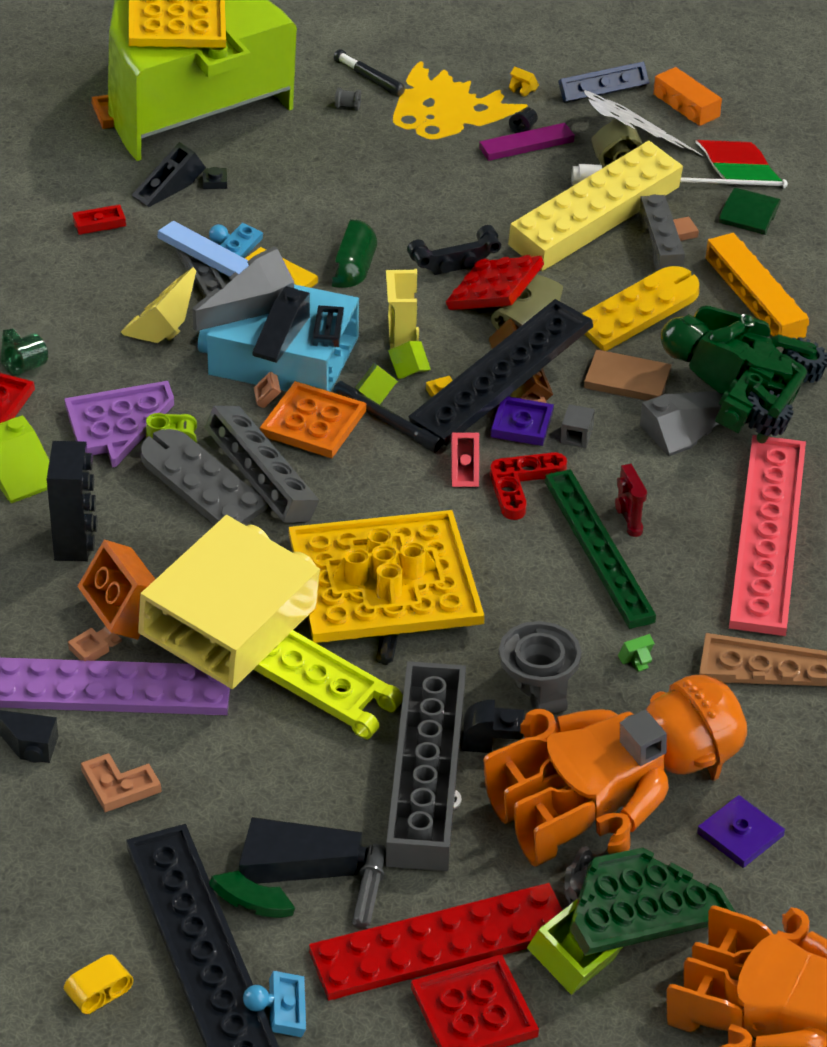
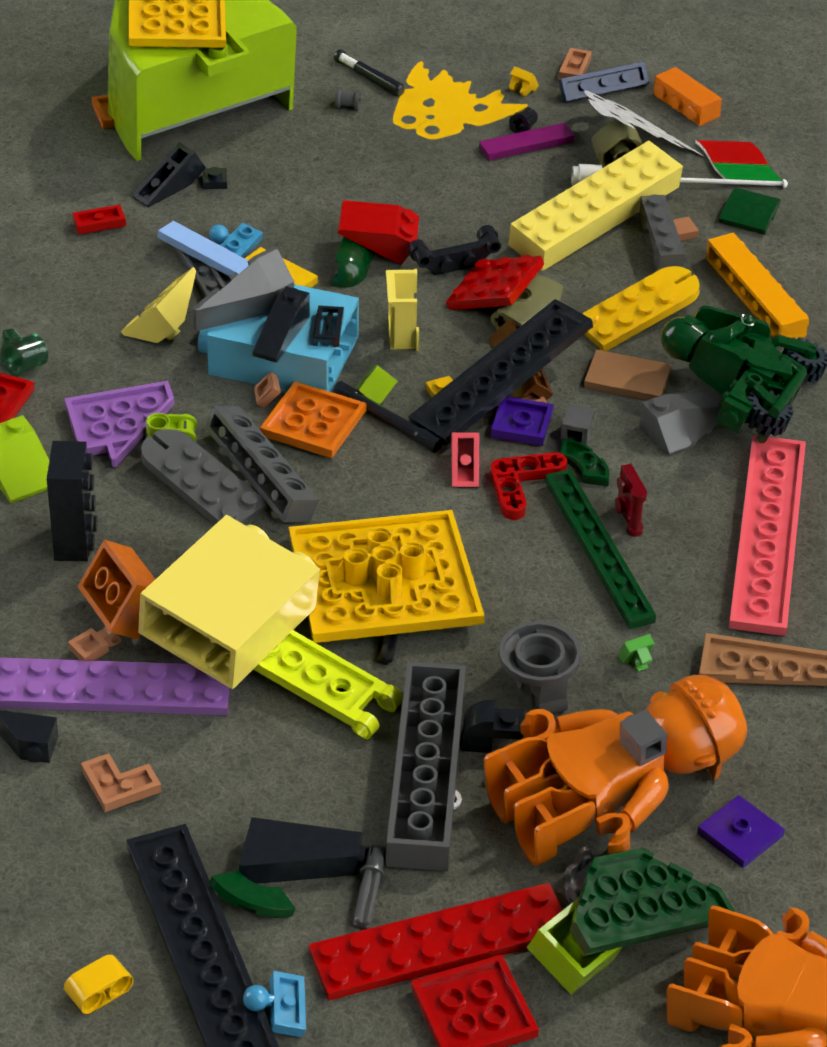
lime panel [388,341,431,379] -> none
none -> red slope [337,200,419,265]
none -> nougat plate [559,48,592,80]
none -> dark green tile [560,438,610,487]

